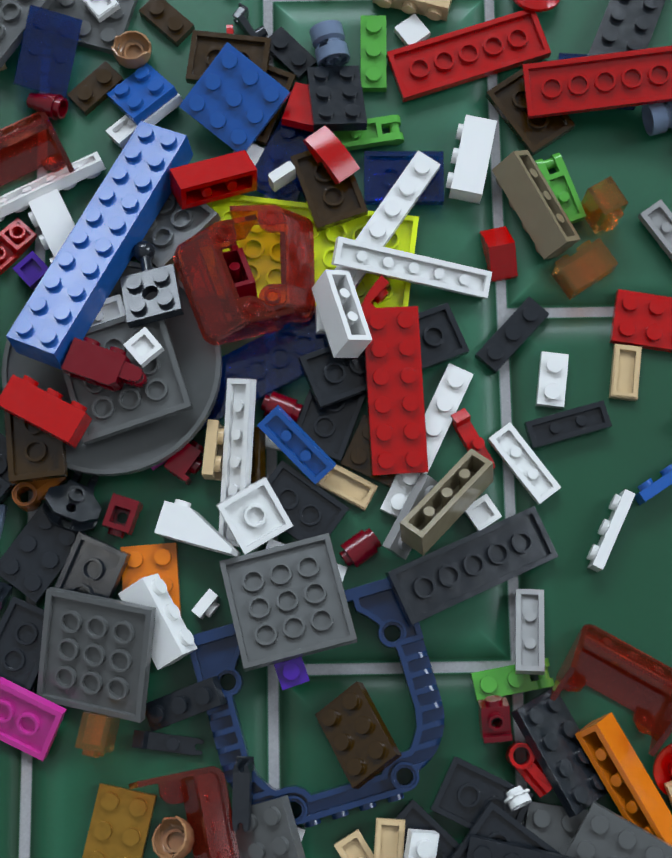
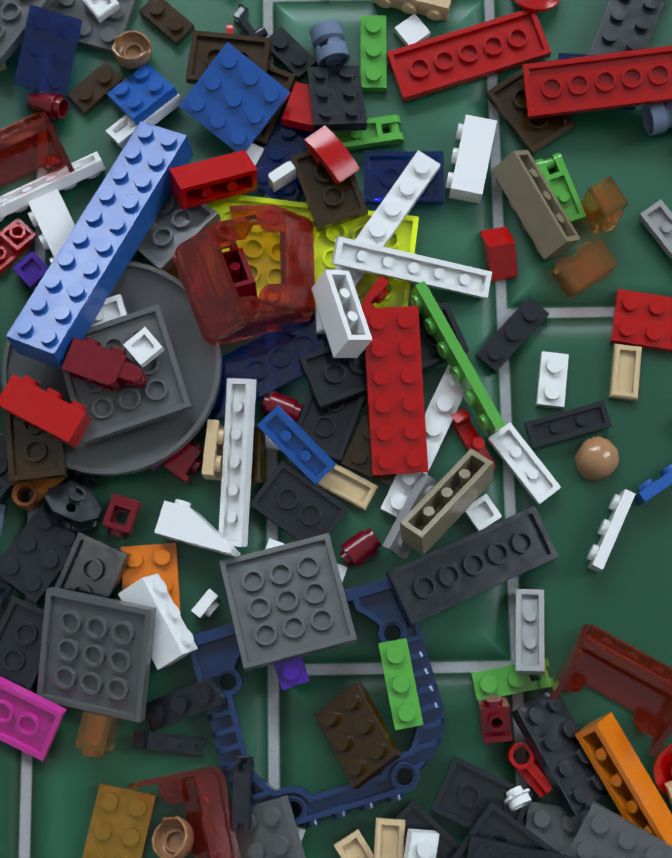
plate [120,241,184,328] -> none
white tile [216,477,293,554] -> none
none -> bright green plate [378,638,424,730]
none -> bright green plate [409,281,505,435]
none -> medium nougat hair [574,436,619,482]

